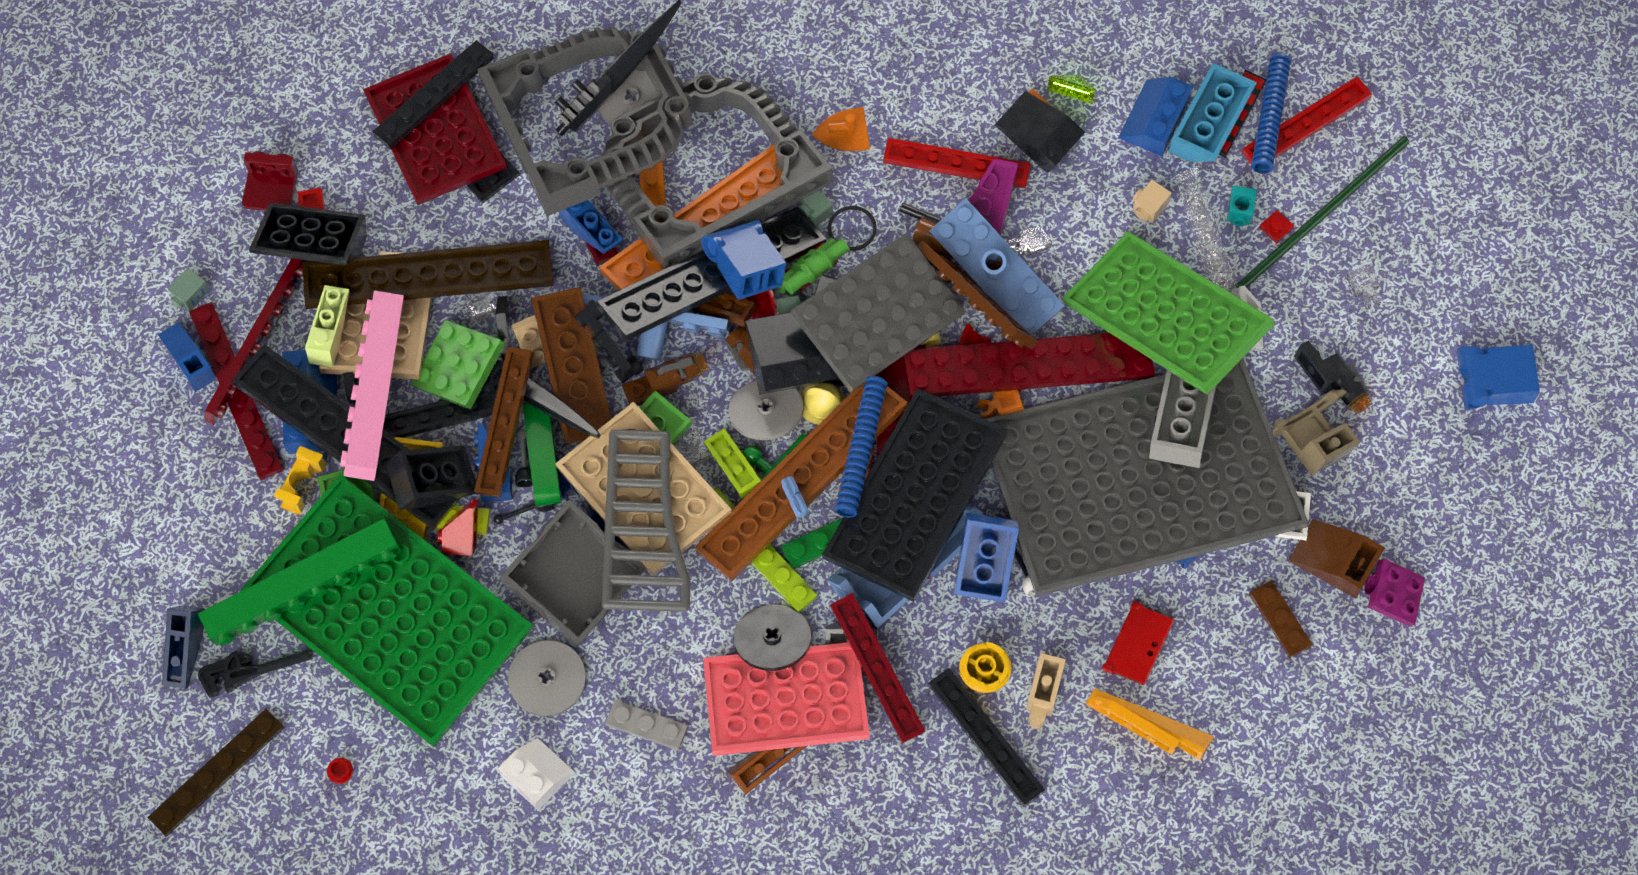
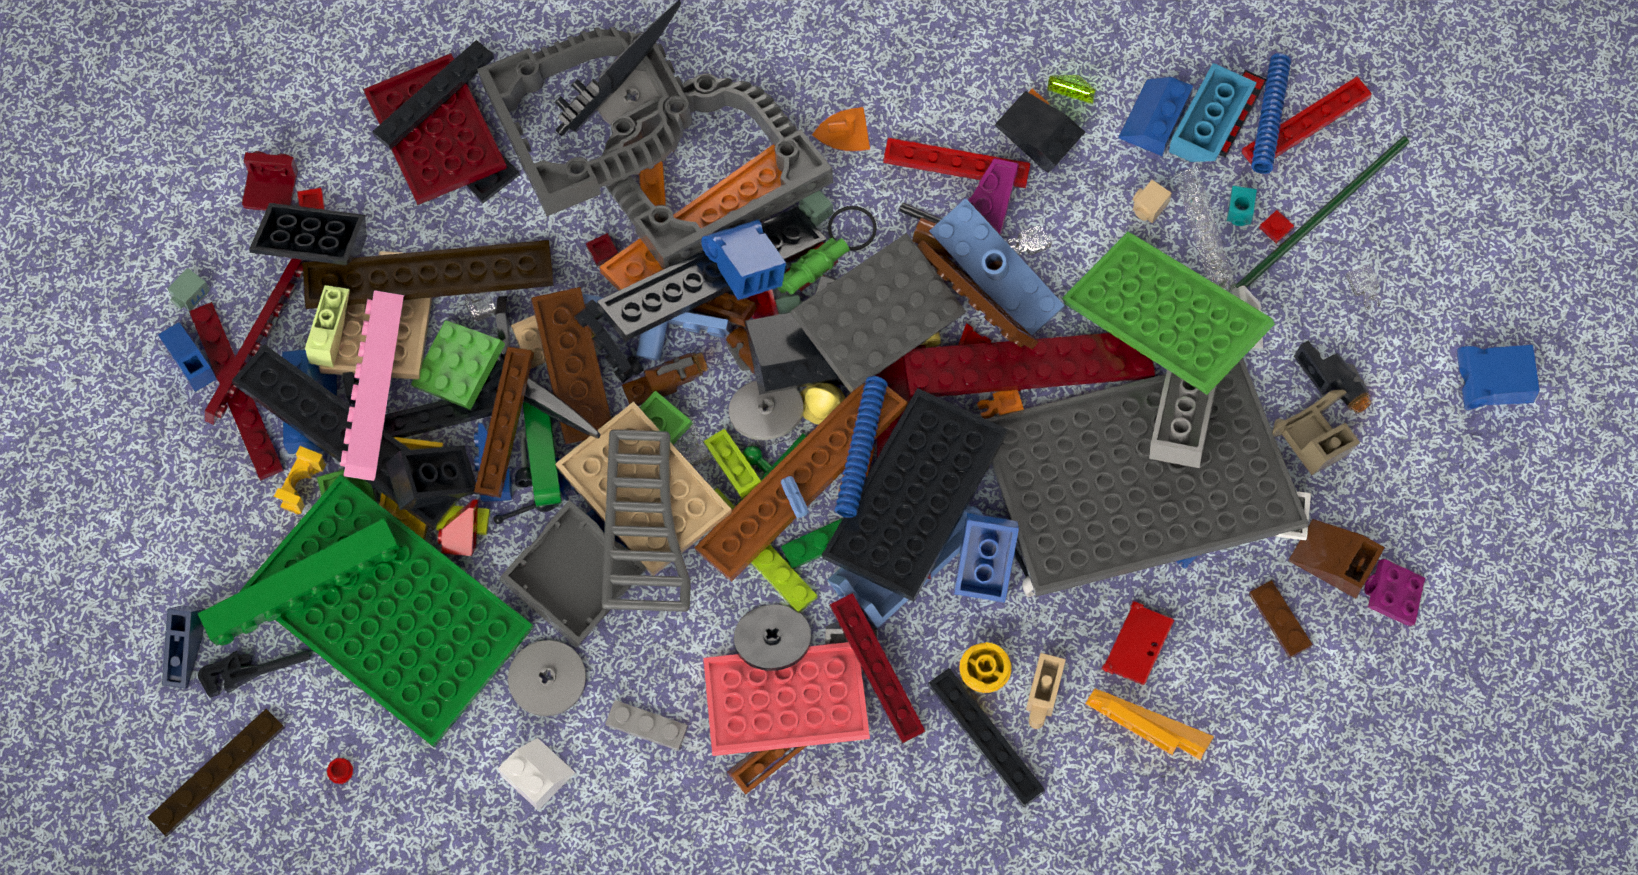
blue slope [559,200,623,254] -> none

